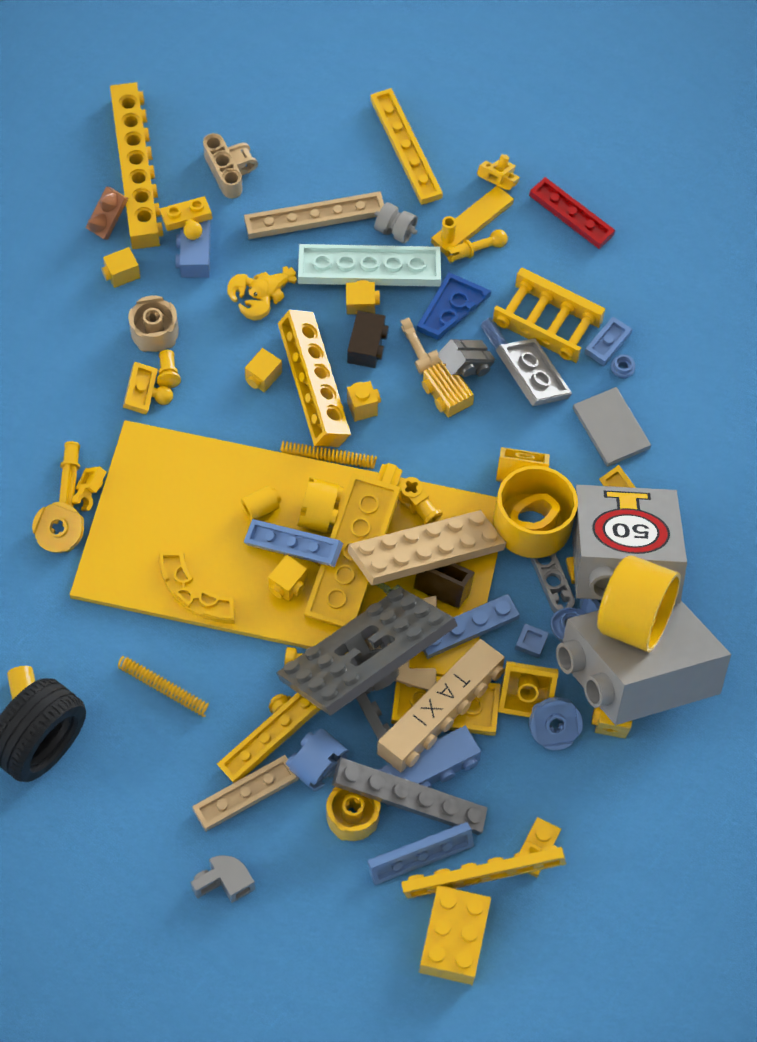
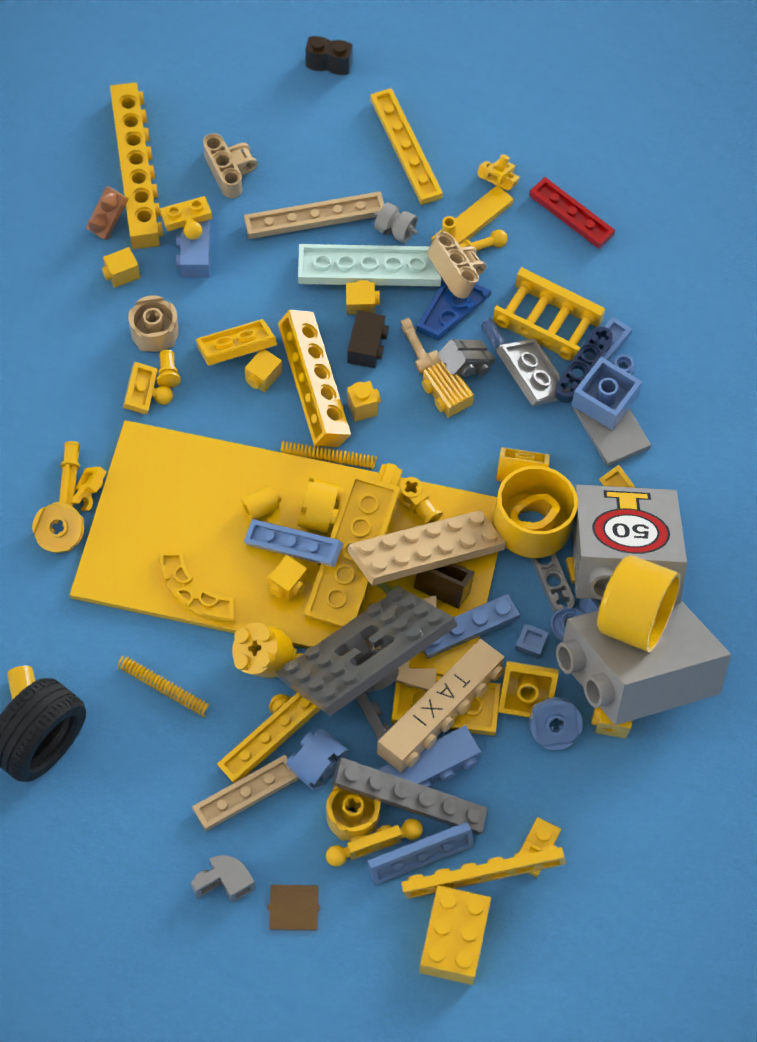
yellow animal [227,266,297,321] -> none
none -> yellow tile [195,319,277,366]
none -> yellow brick [232,622,293,678]
none -> clear orange piece [267,885,320,931]
none -> dark brown brick [305,36,353,75]
none -> yellow plate [326,818,423,867]
none -> tan piece [427,232,486,298]
none -> dark blue beam [555,327,613,403]
none -> medium blue brick [571,357,642,431]

